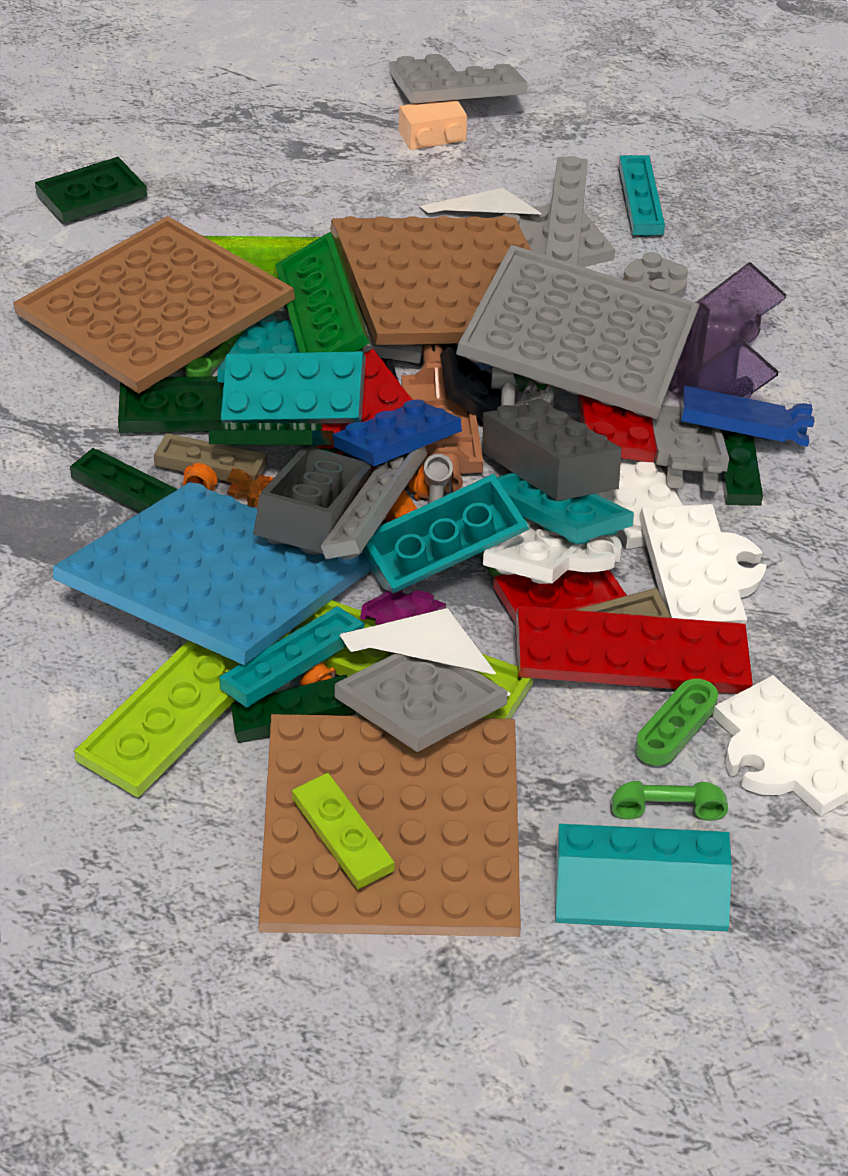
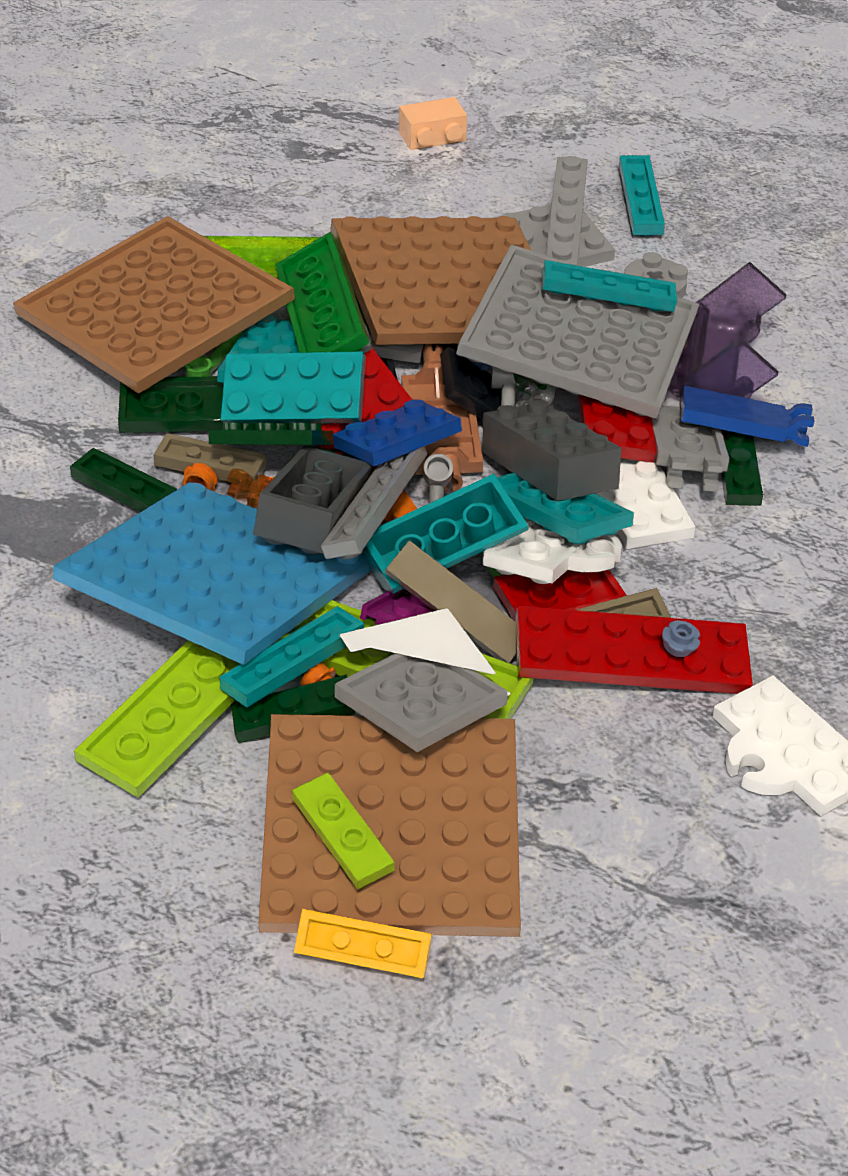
dark green plate [35,157,147,223] -> none
light grey plate [389,54,527,104] -> none
orange plate [409,466,429,501] -> none
white sticker [420,188,542,214] -> none
teal slope [555,823,732,932] -> none
bright green bar [611,781,728,821] -> none
bright green plate [635,679,718,766] -> none
white plate [639,504,766,624] -> none
none -> yellow plate [294,909,433,978]
none -> dark tan tile [385,540,517,663]
none -> teal plate [542,260,677,312]
none -> sand blue plate [662,620,700,657]

